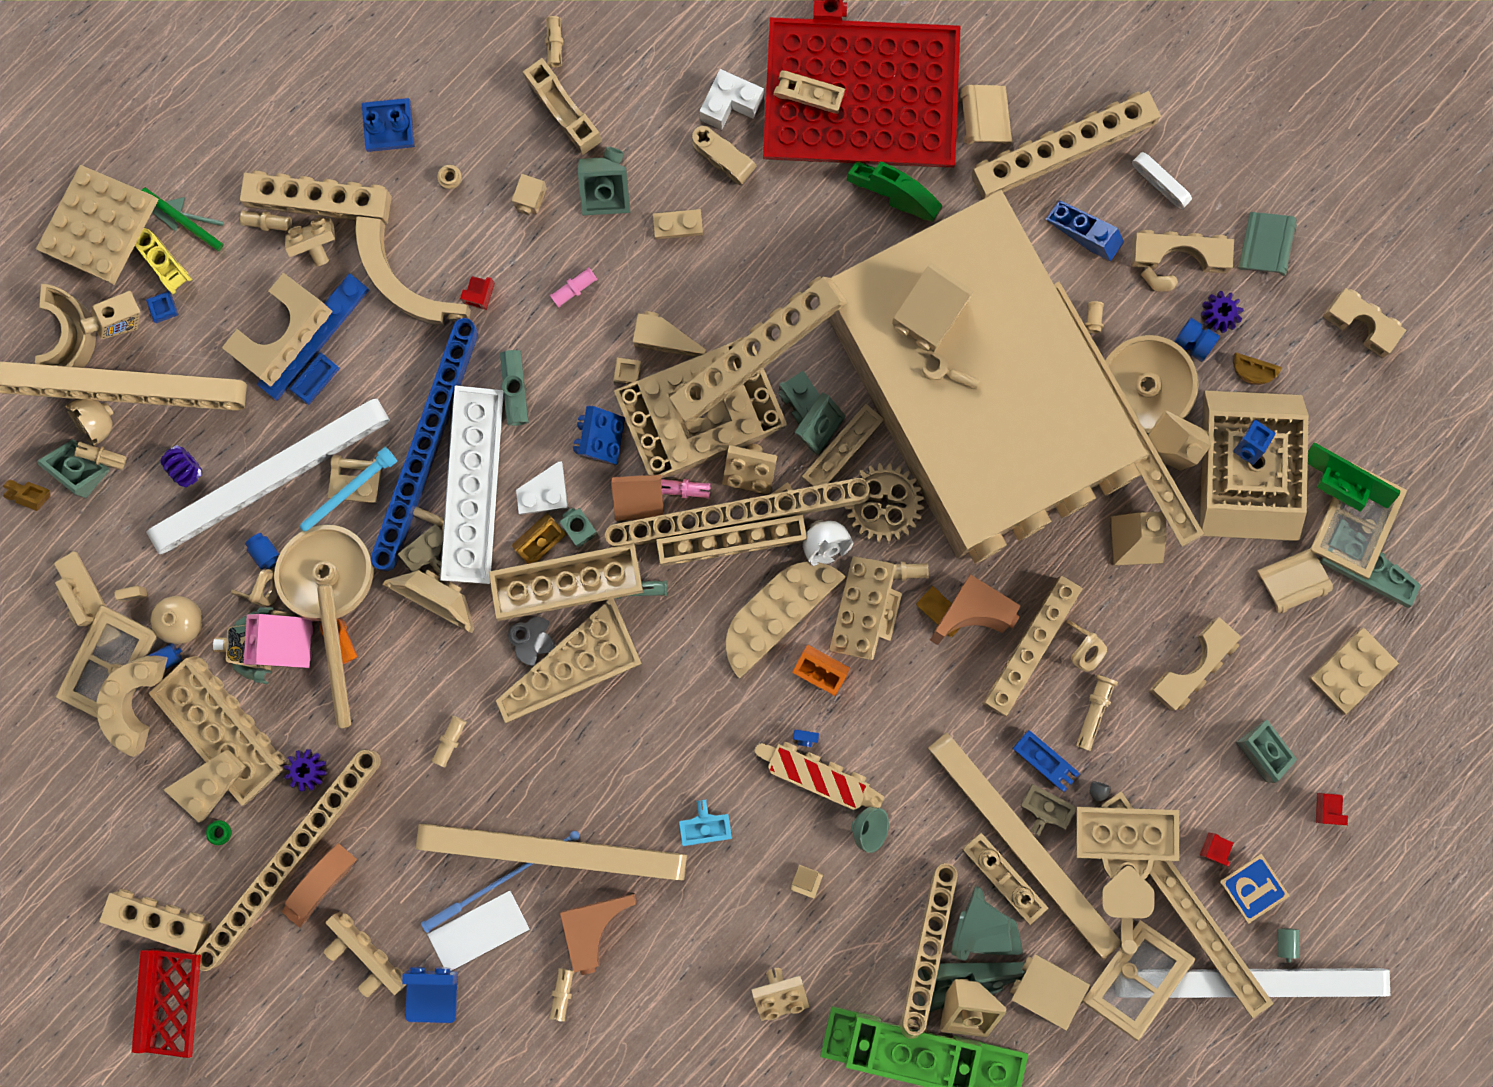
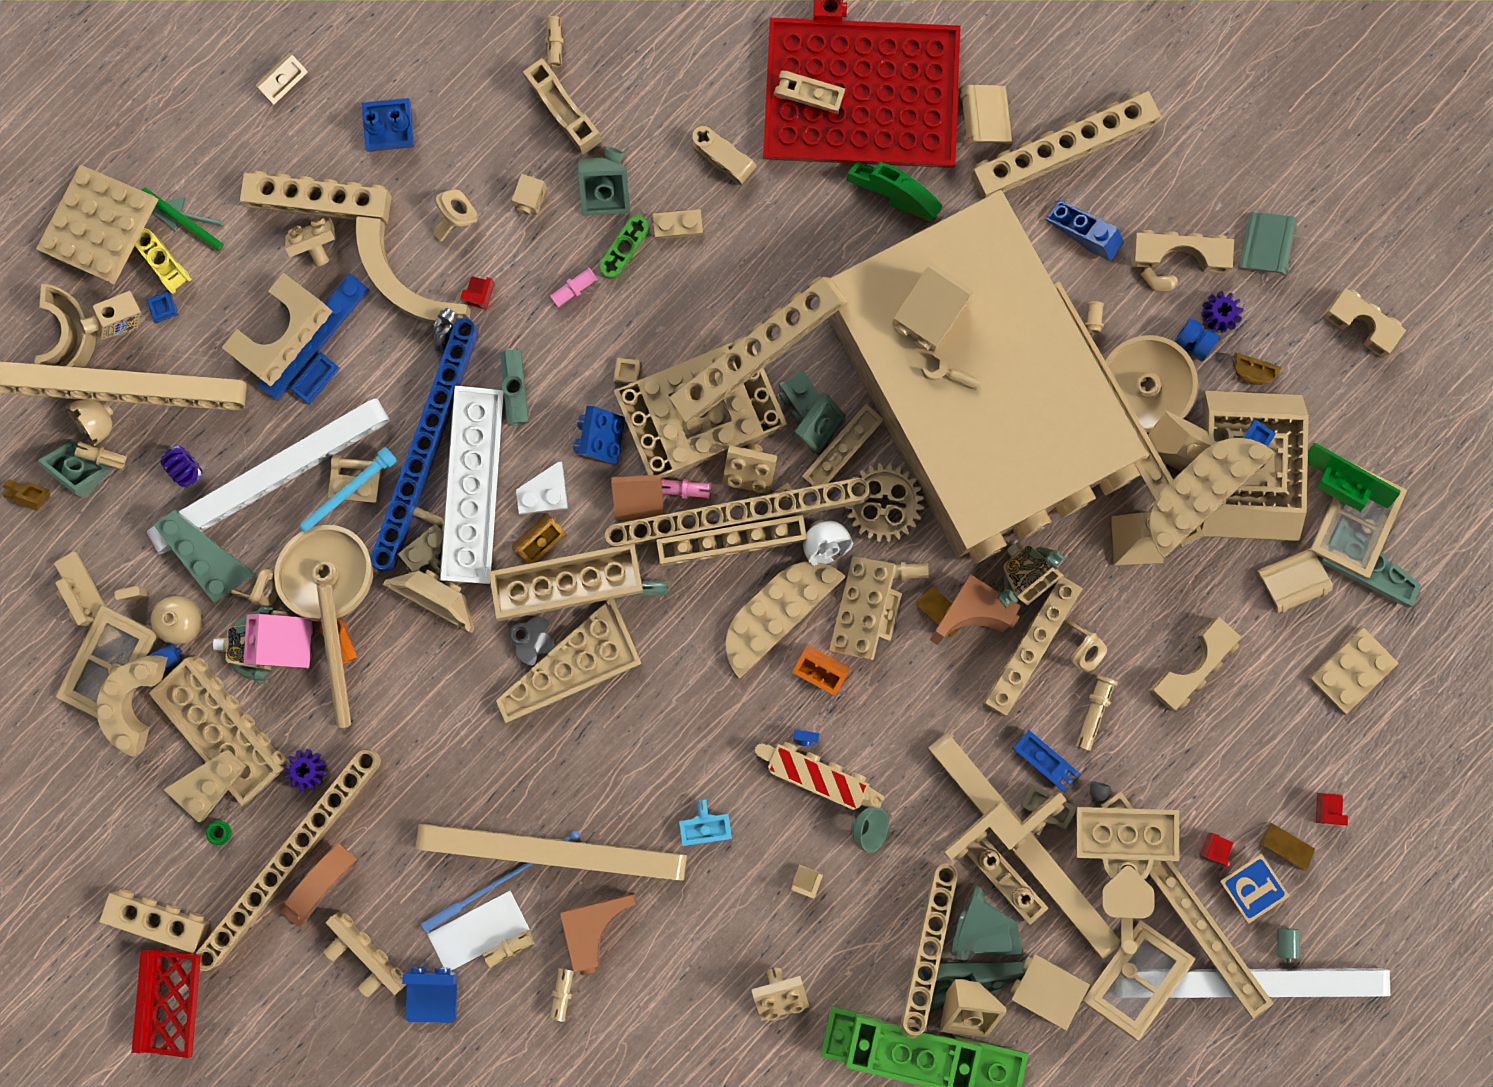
tan pin [240,210,292,232] -> none
blue brick [245,533,280,570] -> none
tan pin [432,716,467,767] -> none
tan plate [437,165,462,189] -> none
sand green brick [559,508,598,548] -> none
tan slope [633,311,706,357] -> none
white brick [700,69,764,130] -> none
white beam [1132,152,1192,209] -> none
sand green slope [1236,720,1297,783] -> none
none -> sand green wing [153,509,255,603]
none -> plate [255,53,308,105]
none -> tan piece [433,189,478,241]
none -> flat silver piece [433,308,458,352]
none -> tan pin [483,929,535,968]
none -> bright green beam [600,216,649,279]
none -> tan bracket [943,792,1066,860]
none -> torso [998,544,1066,608]
none -> tan plate [1150,438,1275,559]
none -> pearl gold slope [1259,823,1315,871]

